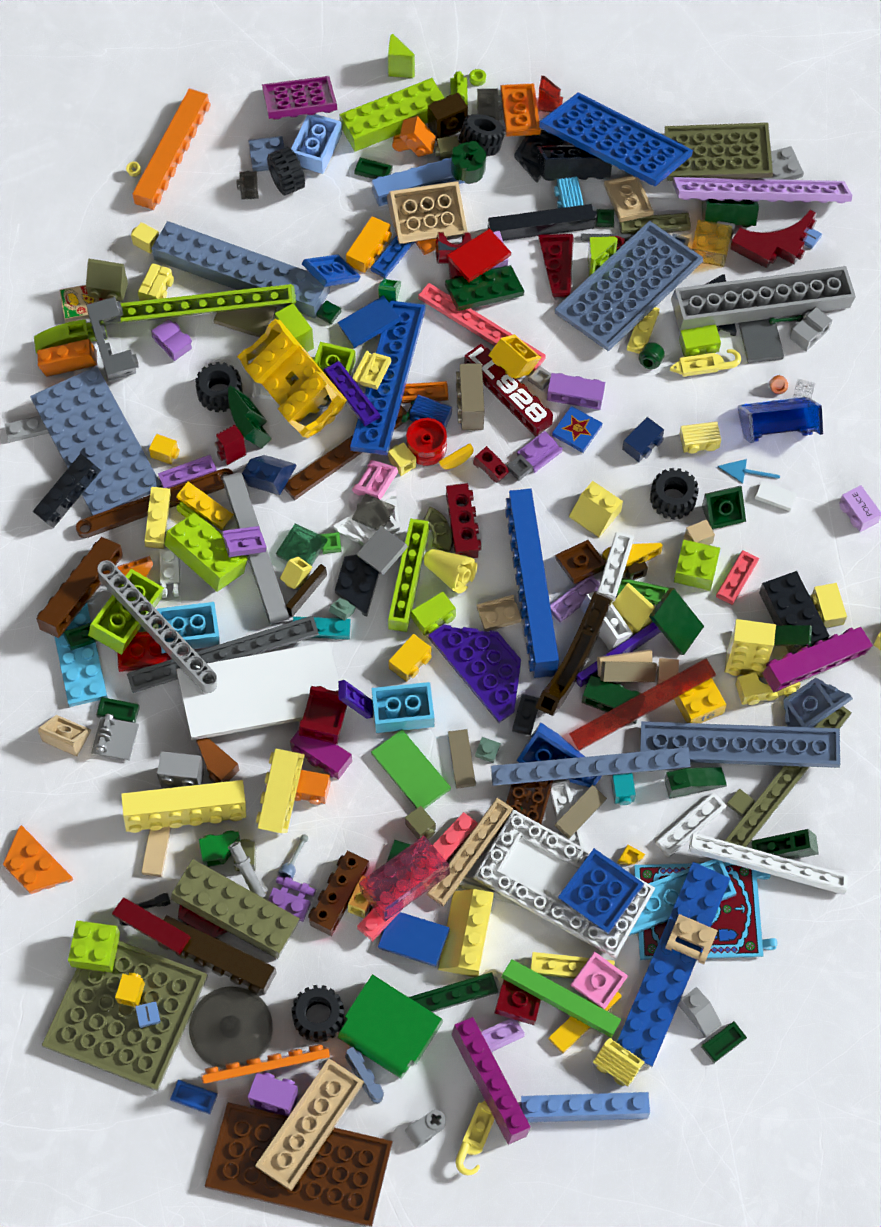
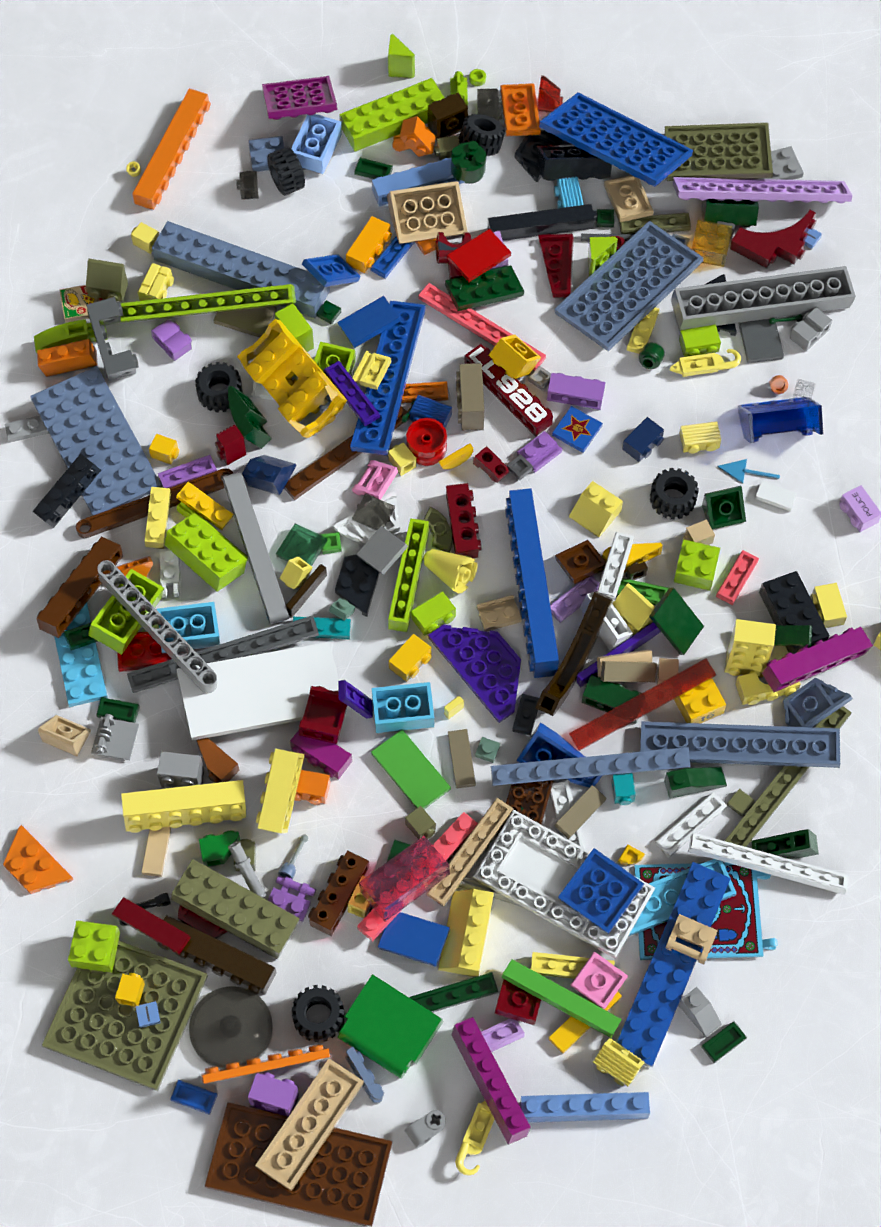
medium lavender plate [222,526,267,557] -> none
green slope [378,279,401,303] -> none
none -> light yellow tile [444,696,464,720]

